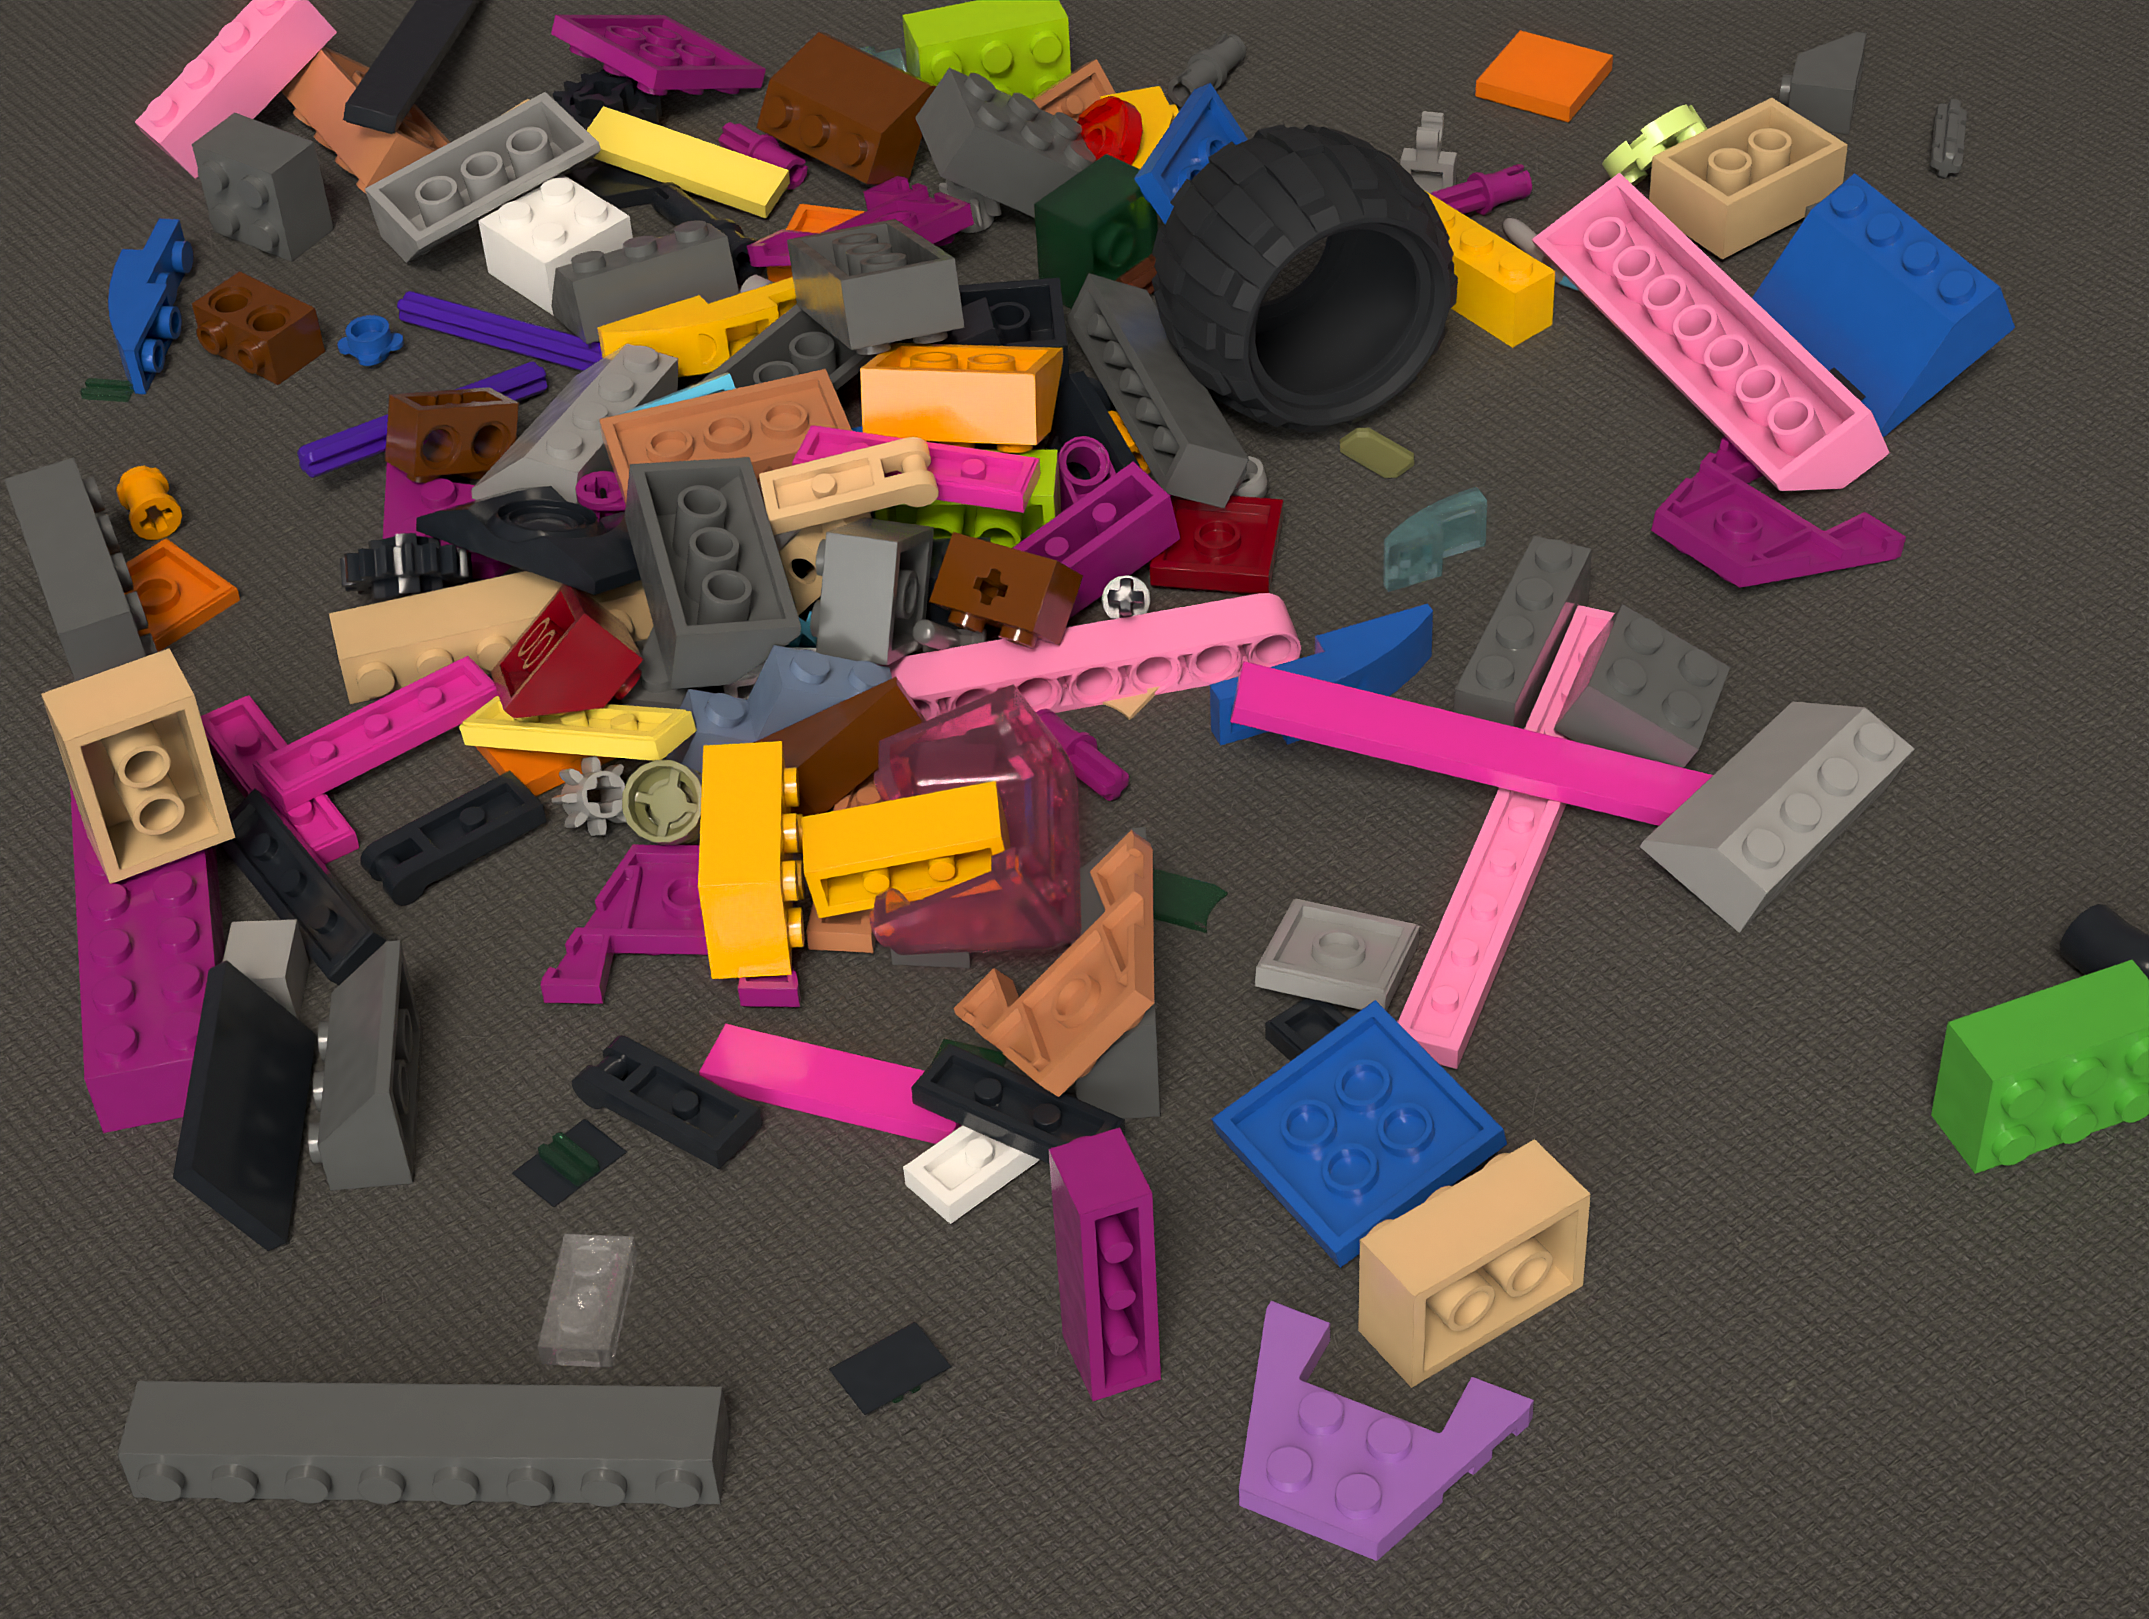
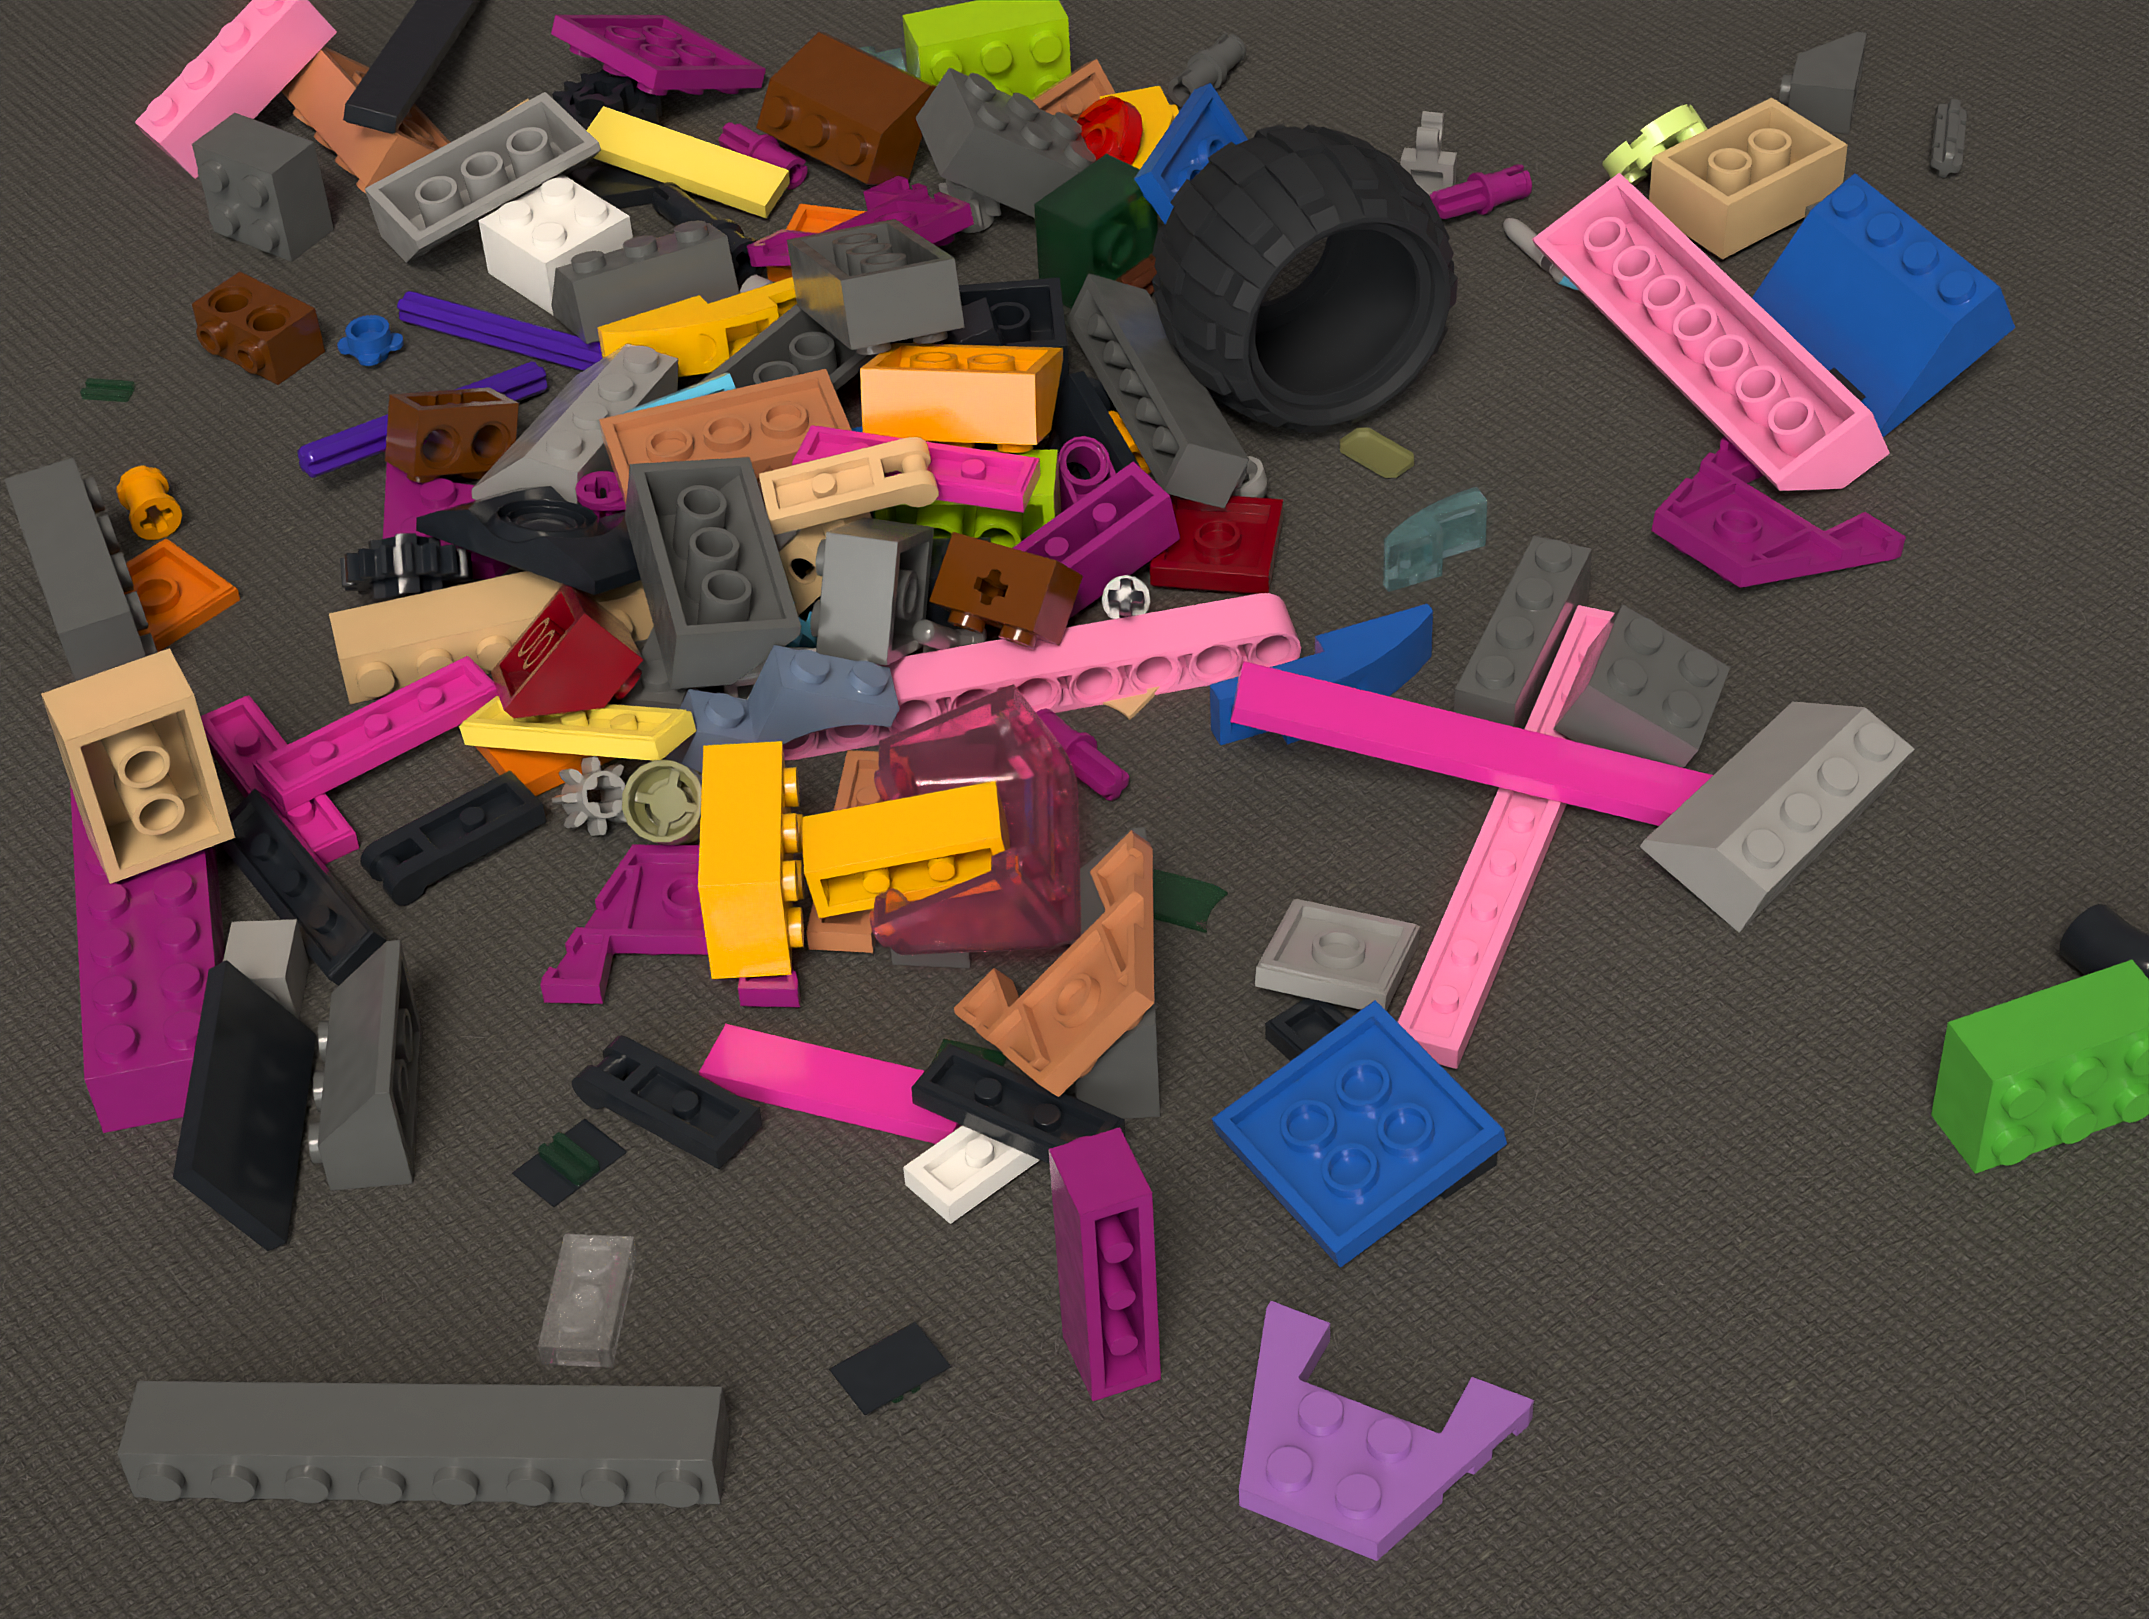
blue slope [108,218,193,394] -> none
reddish brown slope [753,677,927,817] -> none
tan brick [1358,1139,1591,1388] -> none
yellow brick [1424,190,1555,348] -> none
orange tile [1475,30,1613,122] -> none

